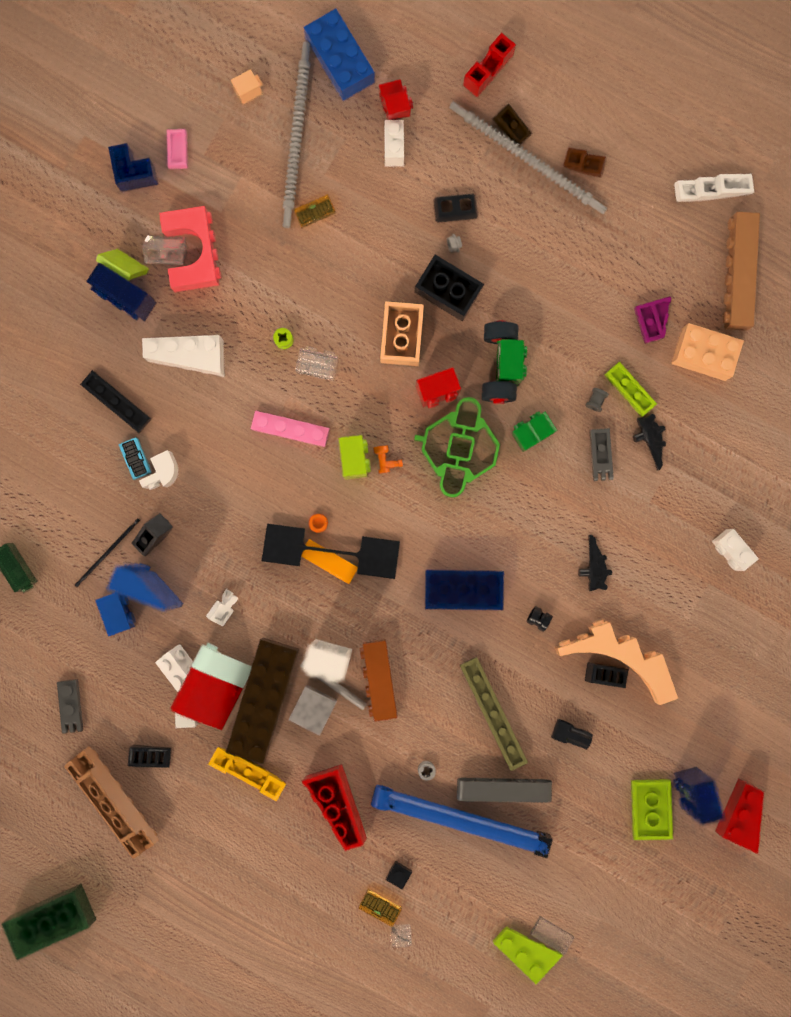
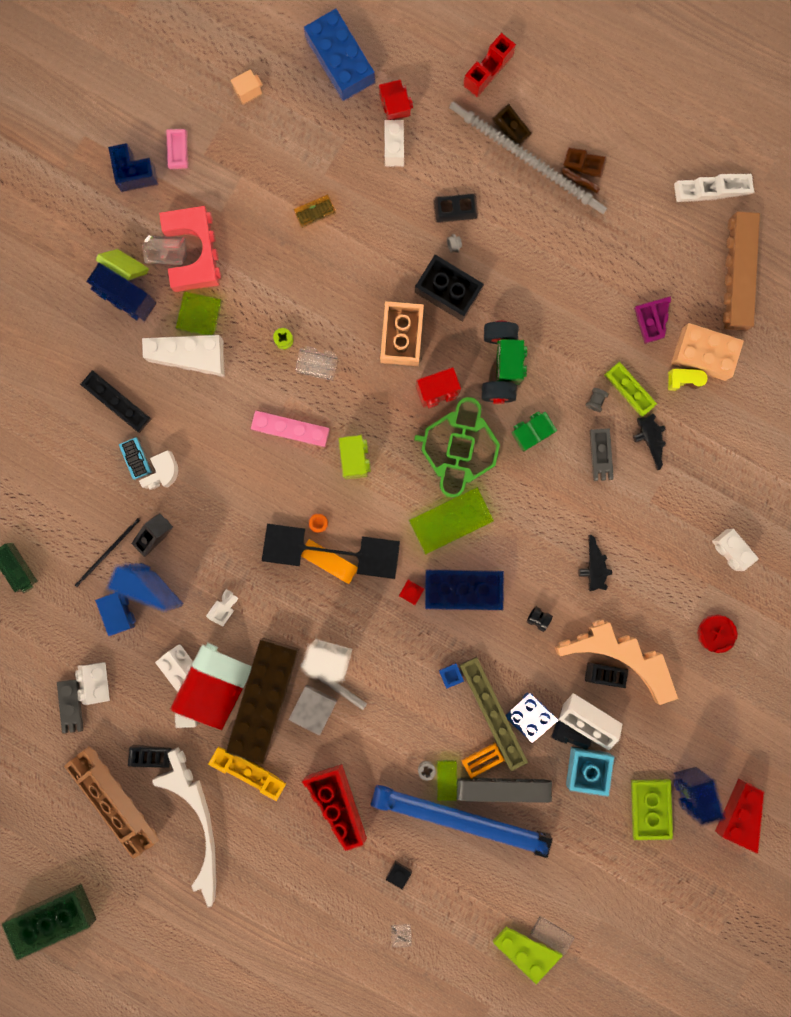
light grey hose [283,42,310,228] -> none
clear yellow tile [358,889,402,927] -> none
dark orange brick [360,639,397,722] -> none
orange piece [373,445,403,474] -> none
none -> white bracket [75,662,110,705]
none -> white slope [152,747,216,907]
none -> clear neon green tile [176,291,222,336]
none -> red plate [399,580,424,605]
none -> clear neon green tile [409,487,494,555]
none -> clear neon green tile [437,760,457,801]
none -> blue plate [439,663,464,689]
none -> light orange tile [461,742,505,779]
none -> hinge [505,692,559,743]
none -> white brick [559,693,623,751]
none -> reddish brown piece [561,168,600,194]
none -> medium azure brick [566,747,614,796]
none -> neon yellow leg [668,369,708,391]
none -> red tile [697,614,738,653]

